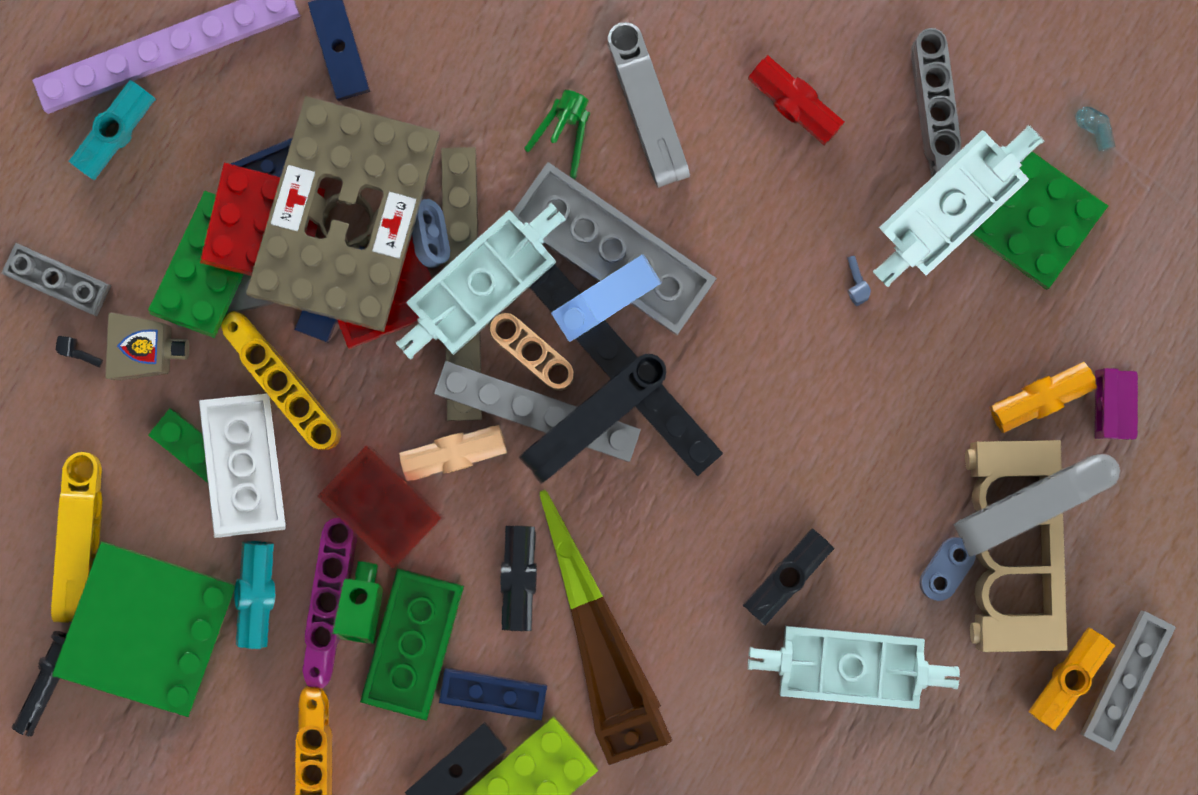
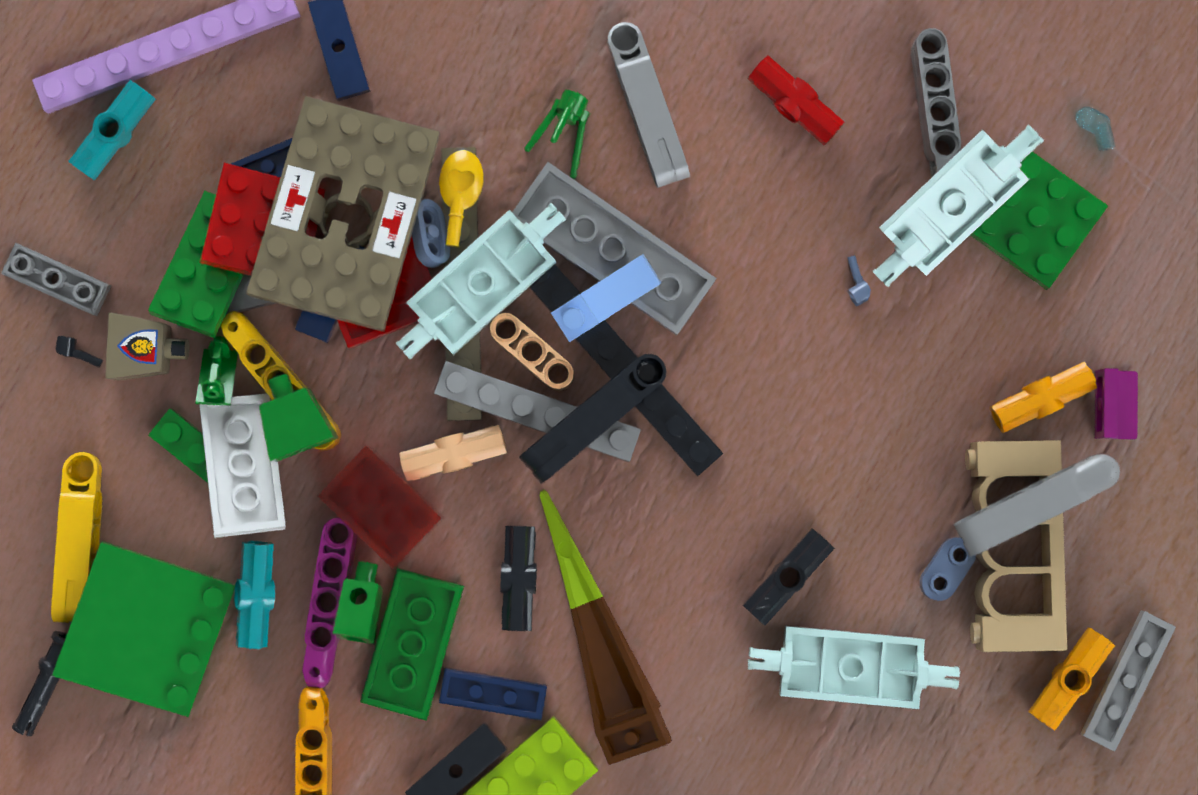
none -> green hinge [195,336,238,406]
none -> green torso [259,374,338,462]
none -> yellow piece [439,150,484,247]

